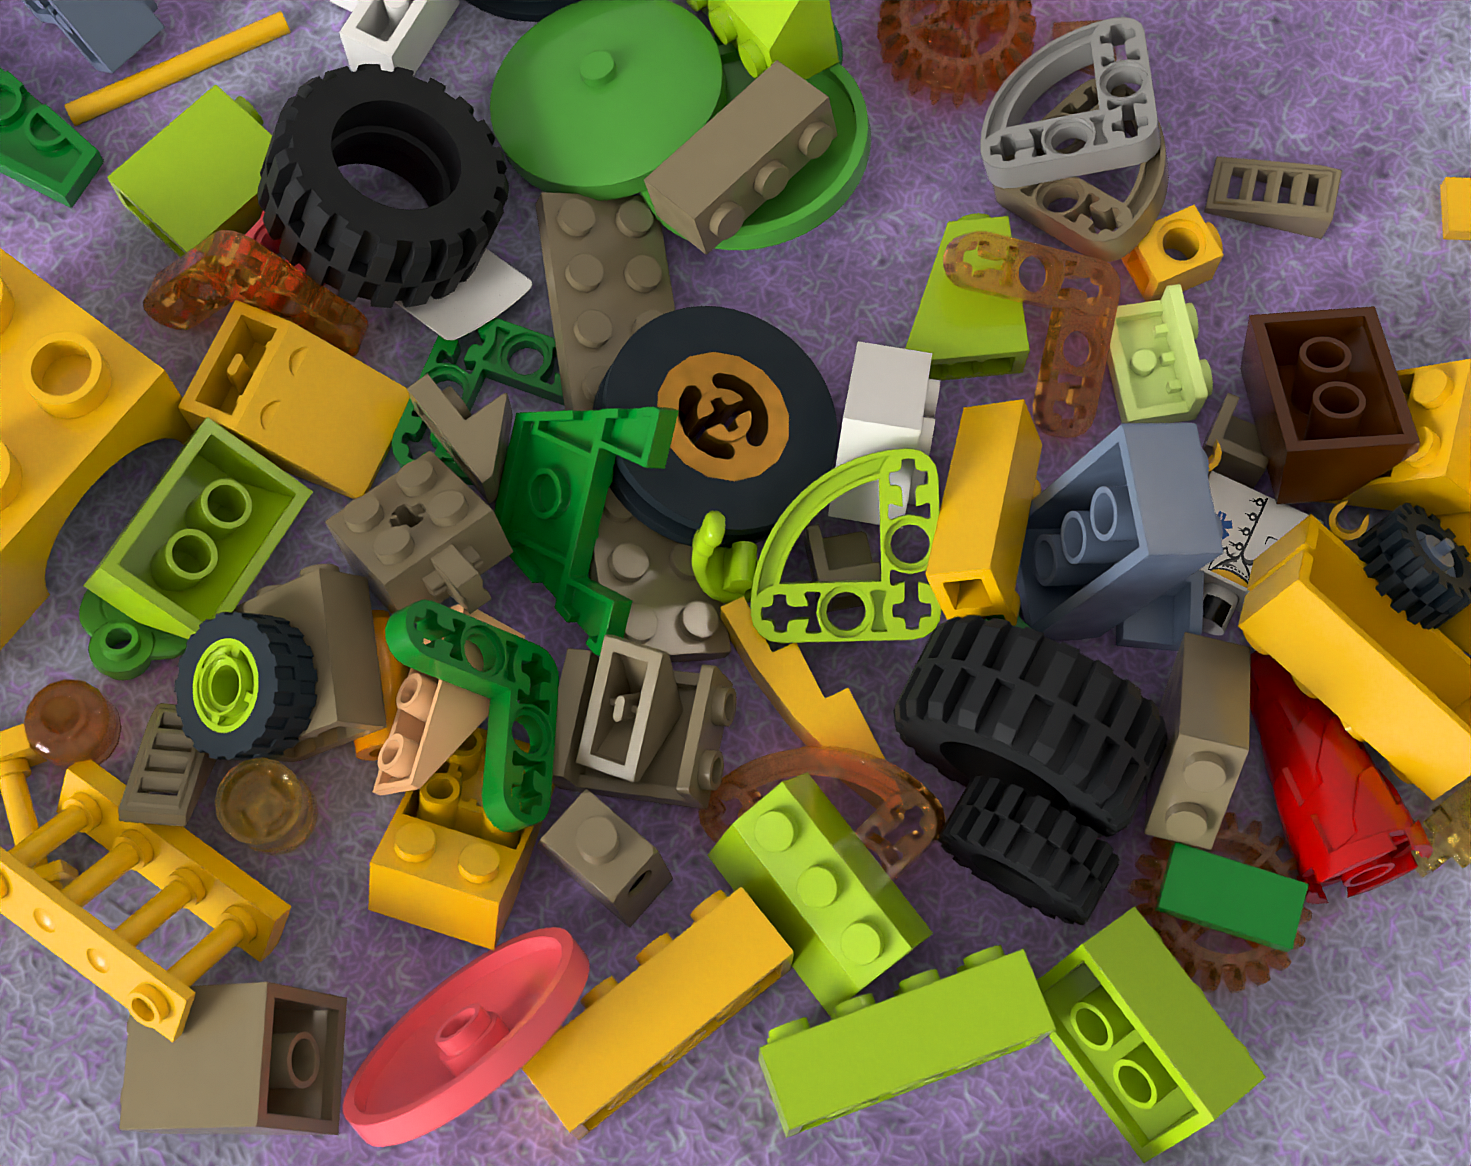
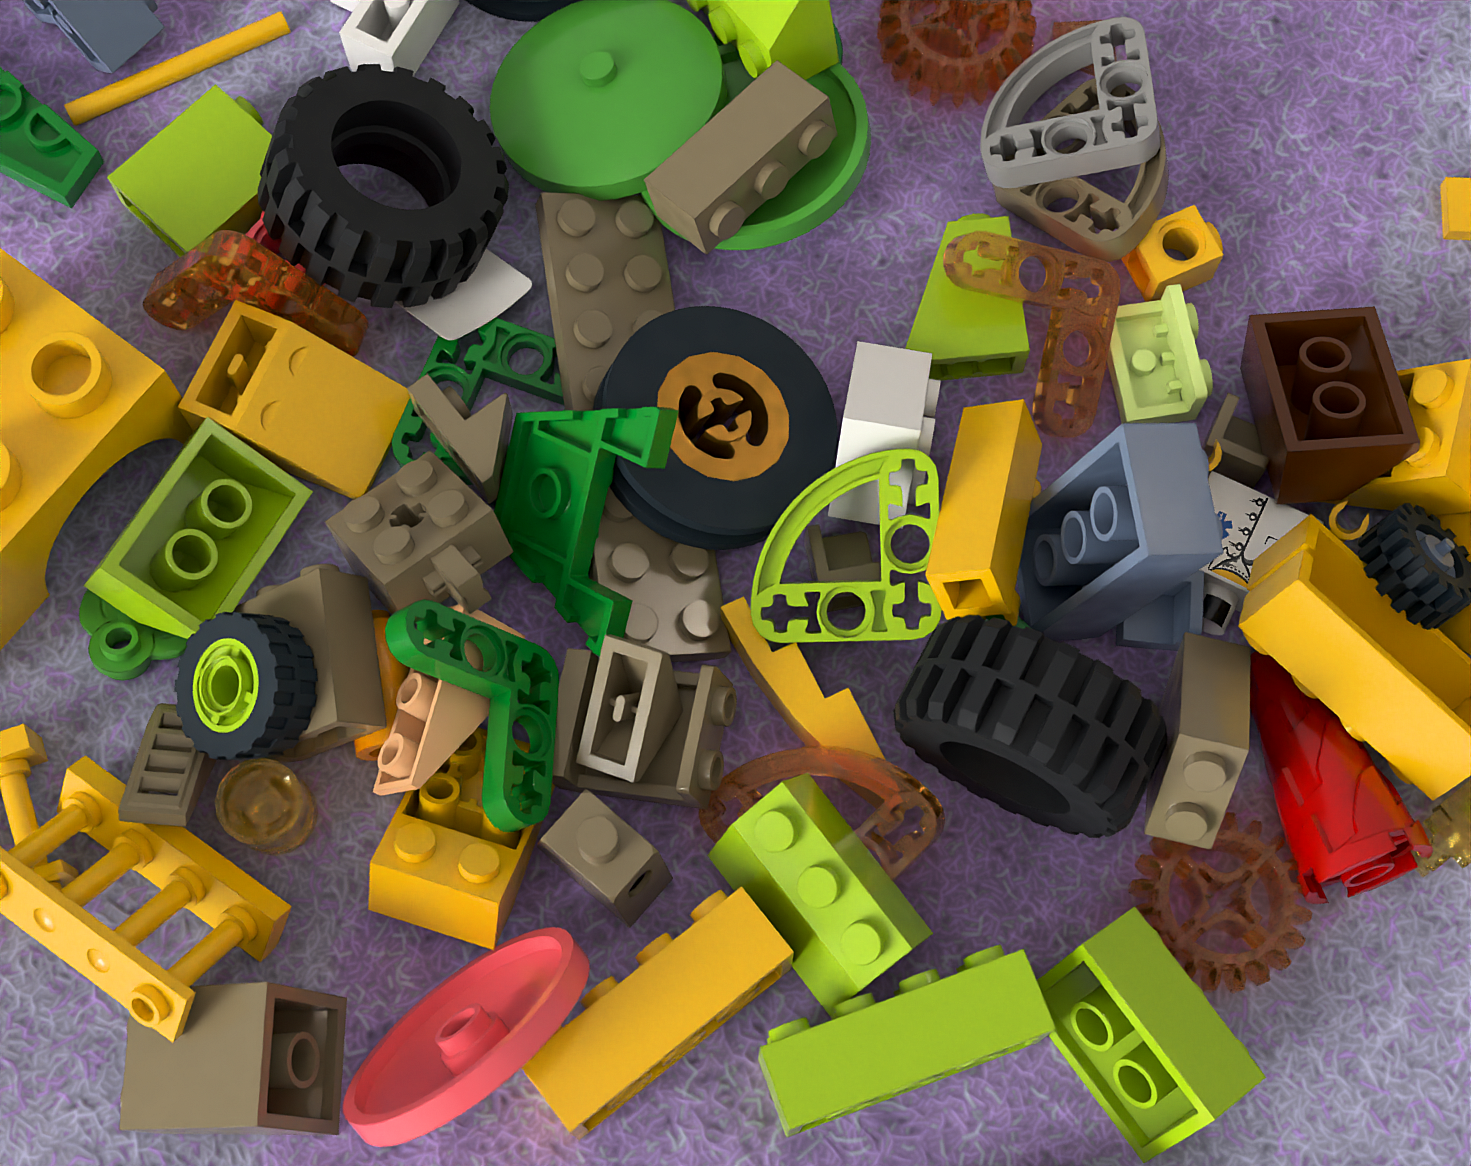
clear orange head [24,679,122,770] -> none
lime piece [691,510,758,604] -> none
black tyre [937,776,1120,925] -> none
green tile [1155,842,1309,953] -> none
dark tan slope [1204,156,1342,239] -> none

